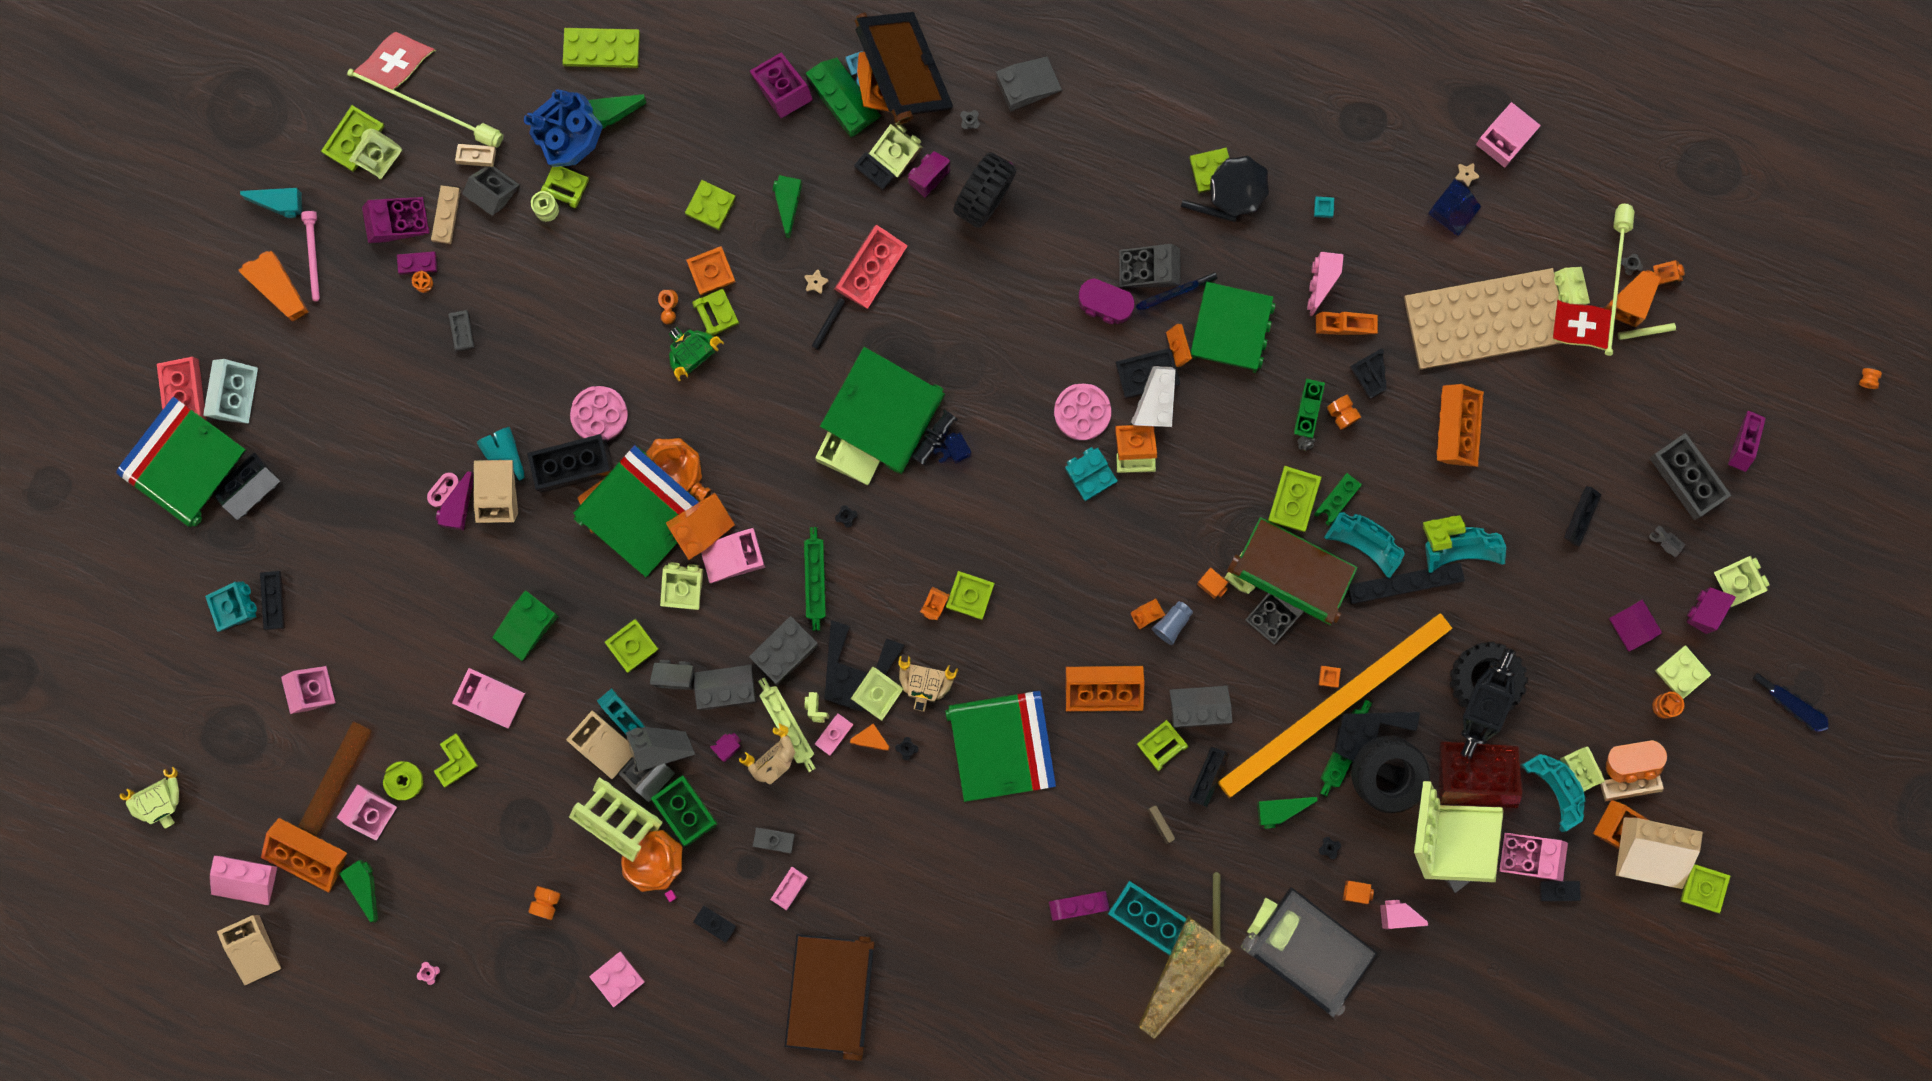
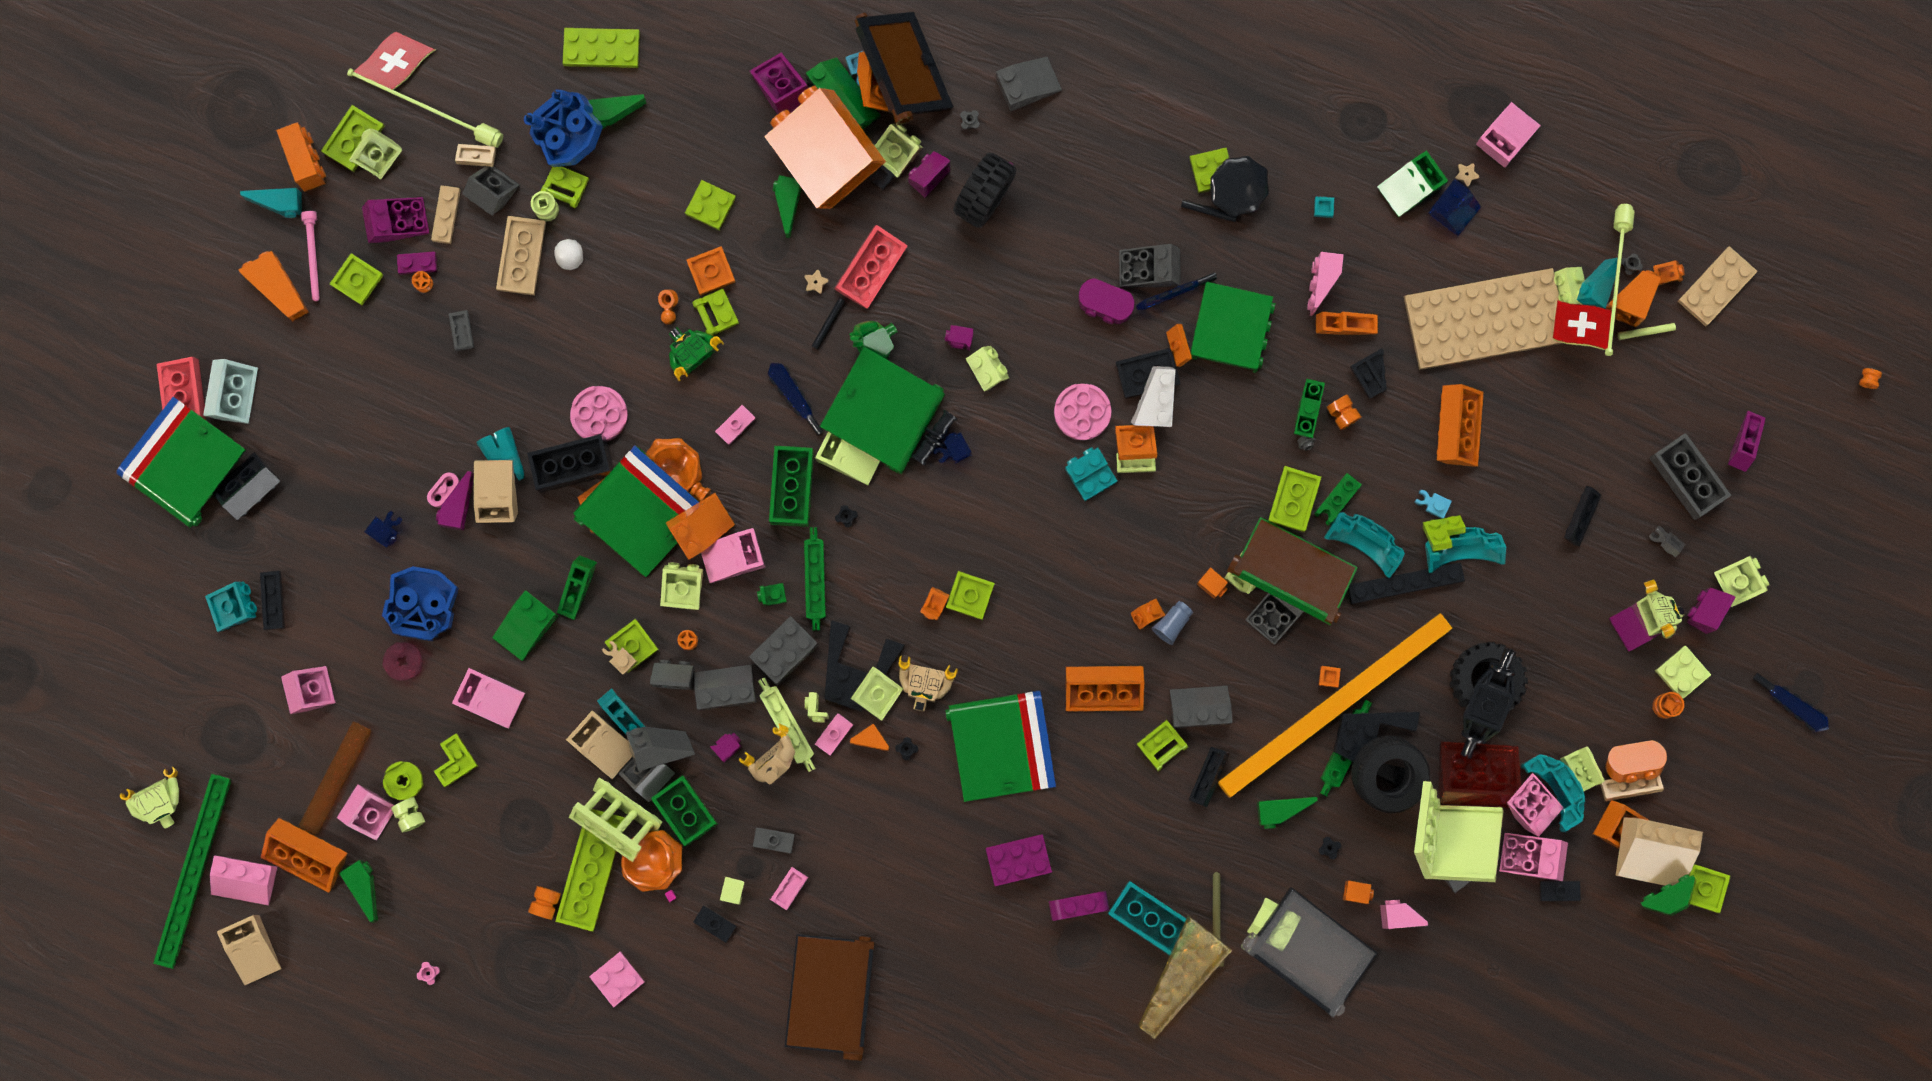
dark tan tile [1147,806,1175,844] -> none
none -> green plate [153,774,232,969]
none -> orange brick [276,122,326,192]
none -> lime plate [330,253,383,306]
none -> clear blue brick [364,511,402,548]
none -> blue brick [382,566,459,642]
none -> clear pink plate [383,642,423,681]
none -> yellowish green wheel [391,797,425,833]
none -> tan plate [496,216,546,296]
none -> white hair [554,239,583,270]
none -> lime plate [555,809,625,932]
none -> green slope [557,555,597,620]
none -> tan plate [602,641,638,675]
none -> orange wheel [677,630,698,651]
none -> bright pink plate [715,405,756,445]
none -> yellowish green panel [720,877,744,905]
none -> green bracket [757,583,787,607]
none -> brick [764,86,886,209]
none -> clear blue sword [768,363,824,436]
none -> green brick [769,446,814,527]
none -> green torso [849,321,898,359]
none -> magenta window [945,325,973,351]
none -> yellowish green bracket [966,346,1009,391]
none -> magenta brick [985,834,1052,886]
none -> slope [1377,150,1448,218]
none -> medium azure plate [1415,490,1452,519]
none -> bright pink slope [1507,773,1564,837]
none -> teal slope [1577,258,1618,309]
none -> yellowish green torso [1637,579,1684,639]
none -> green slope [1641,874,1697,916]
none -> tan plate [1677,246,1757,327]

